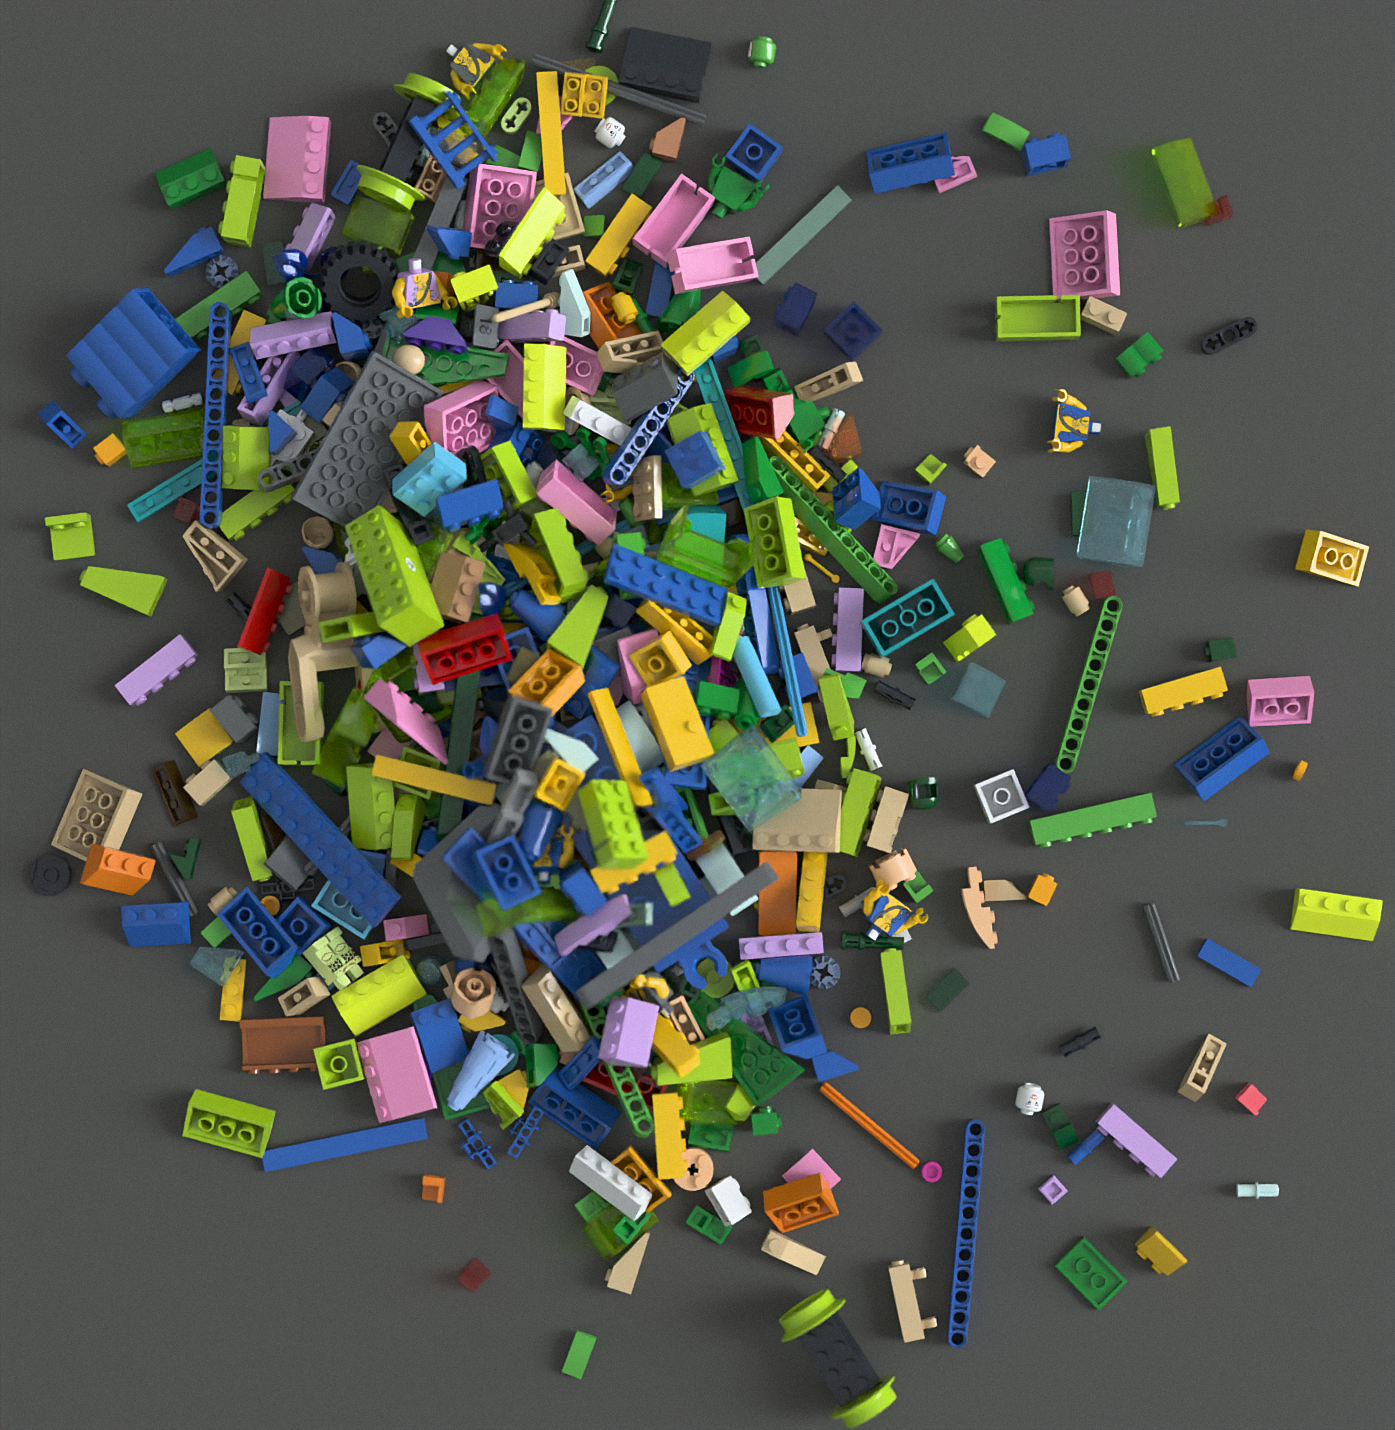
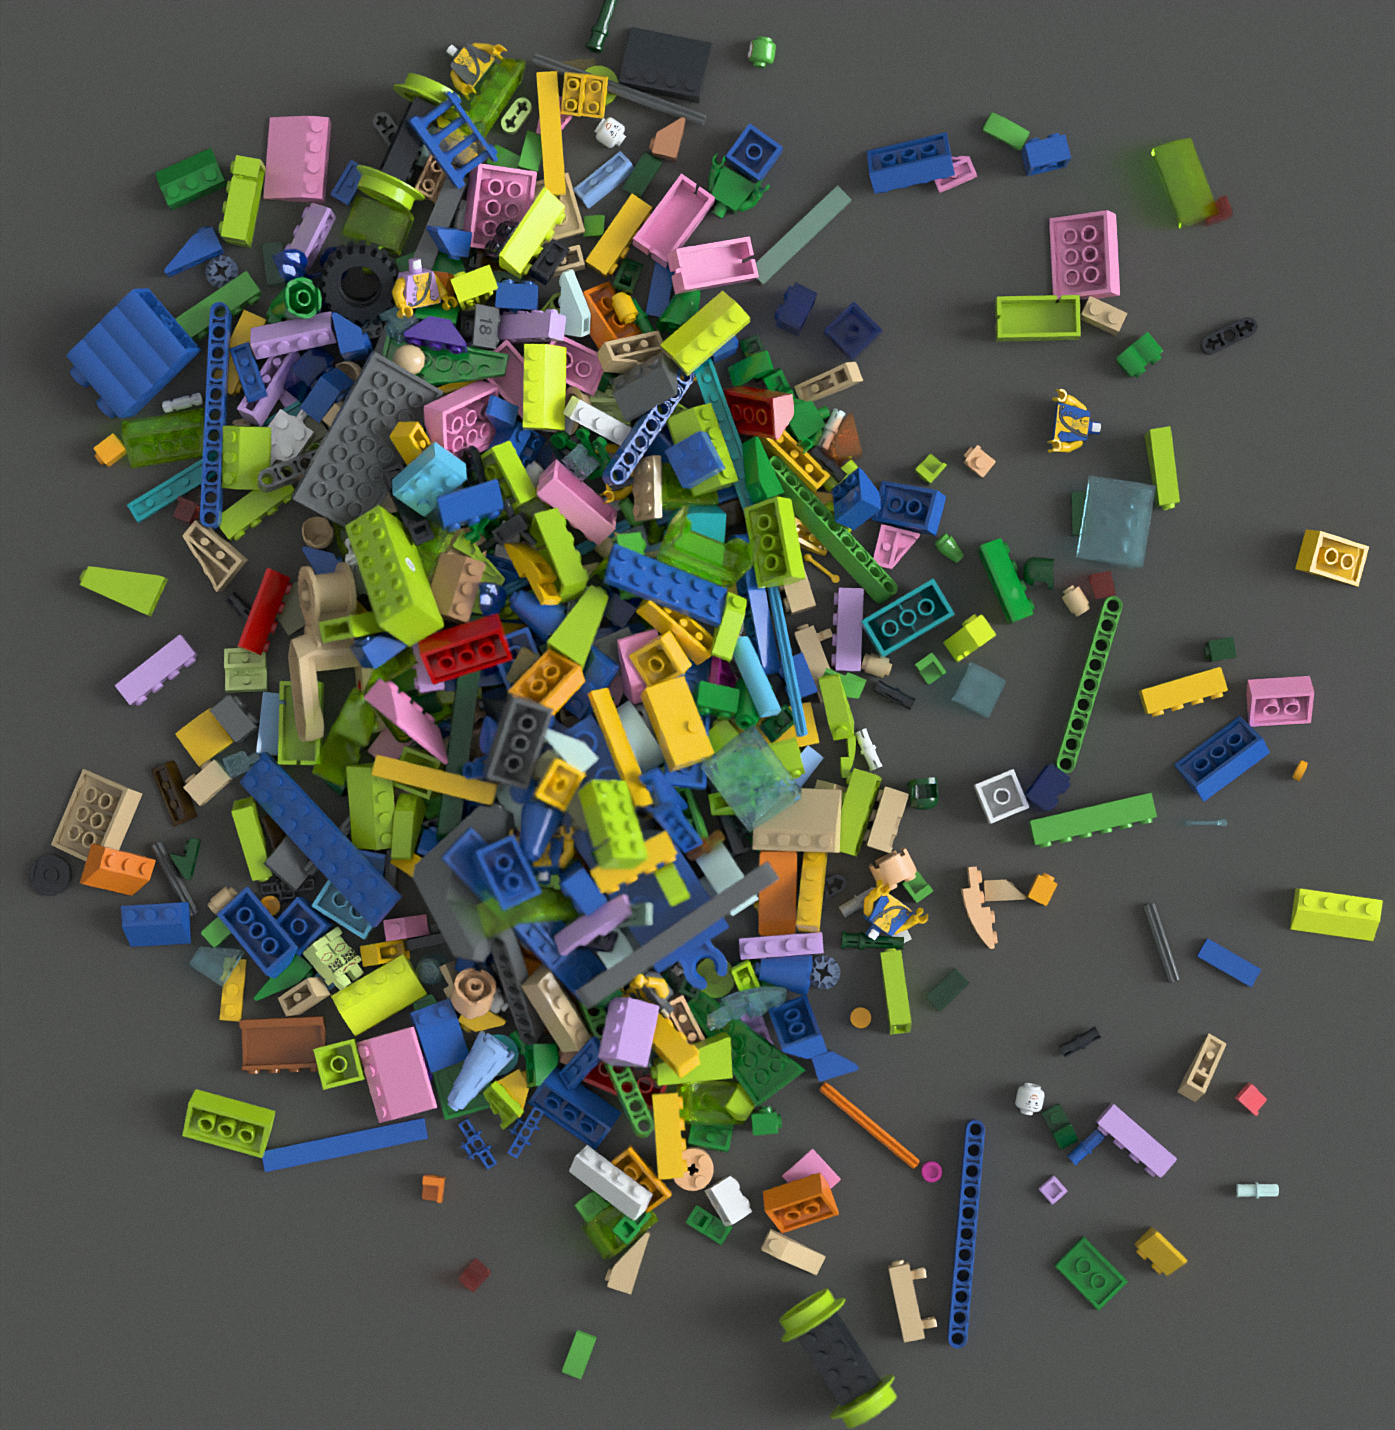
blue slope [38,400,87,449] -> none
lime bracket [45,512,95,561] -> none
blue slope [268,410,298,455] -> none
light grey slope [487,768,538,845] -> none
tan piece [492,292,560,323] -> none

